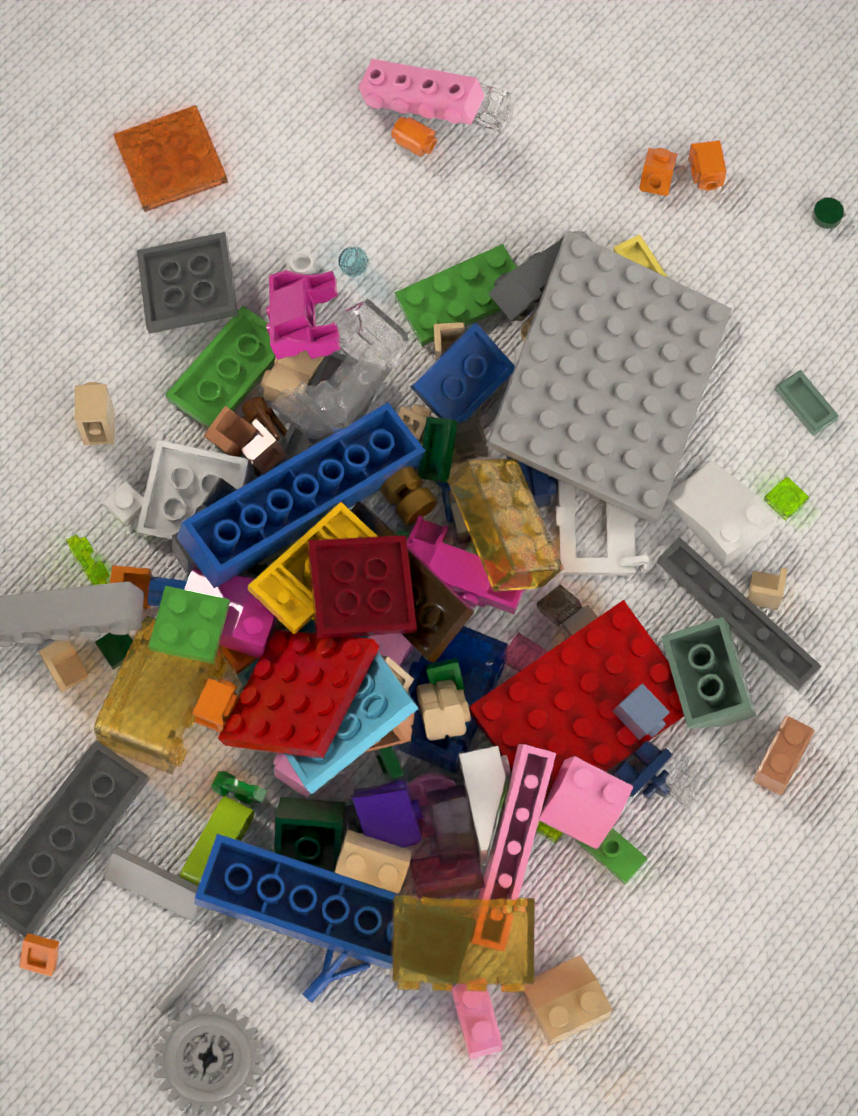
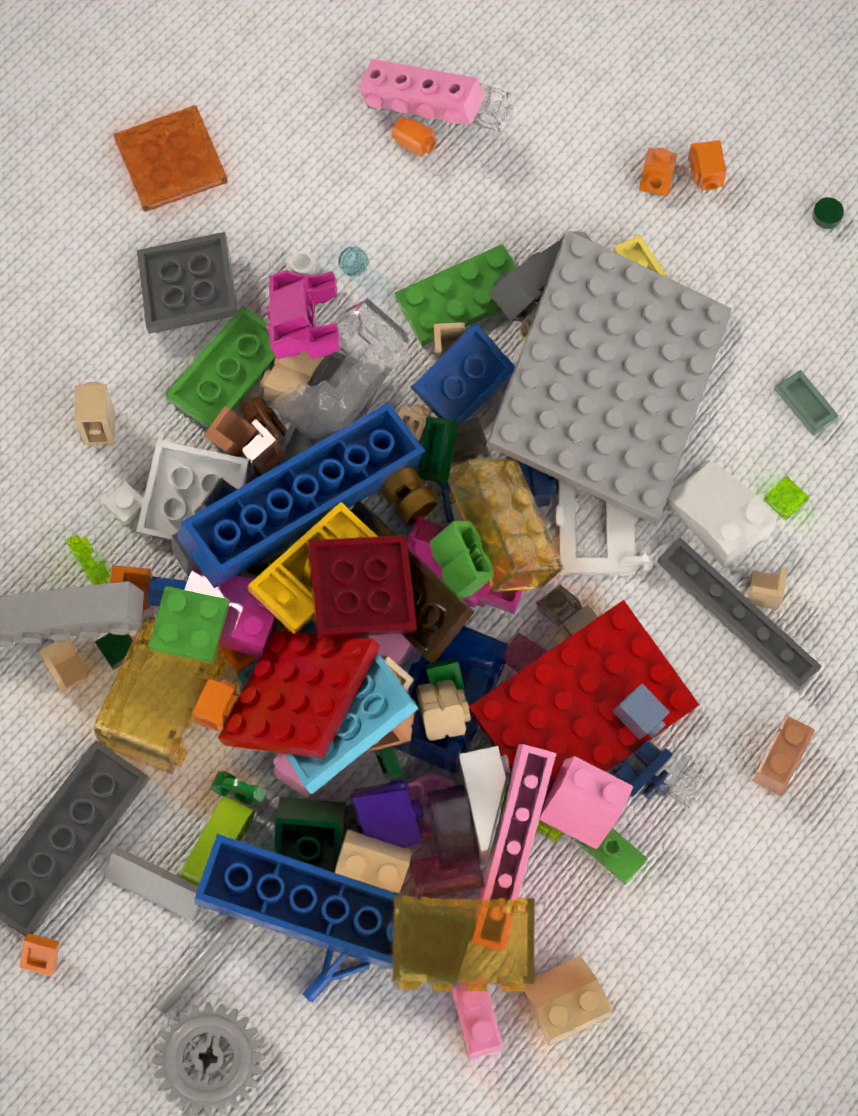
sand green slope [661,617,757,729] -> none
none -> bright green brick [430,521,494,597]

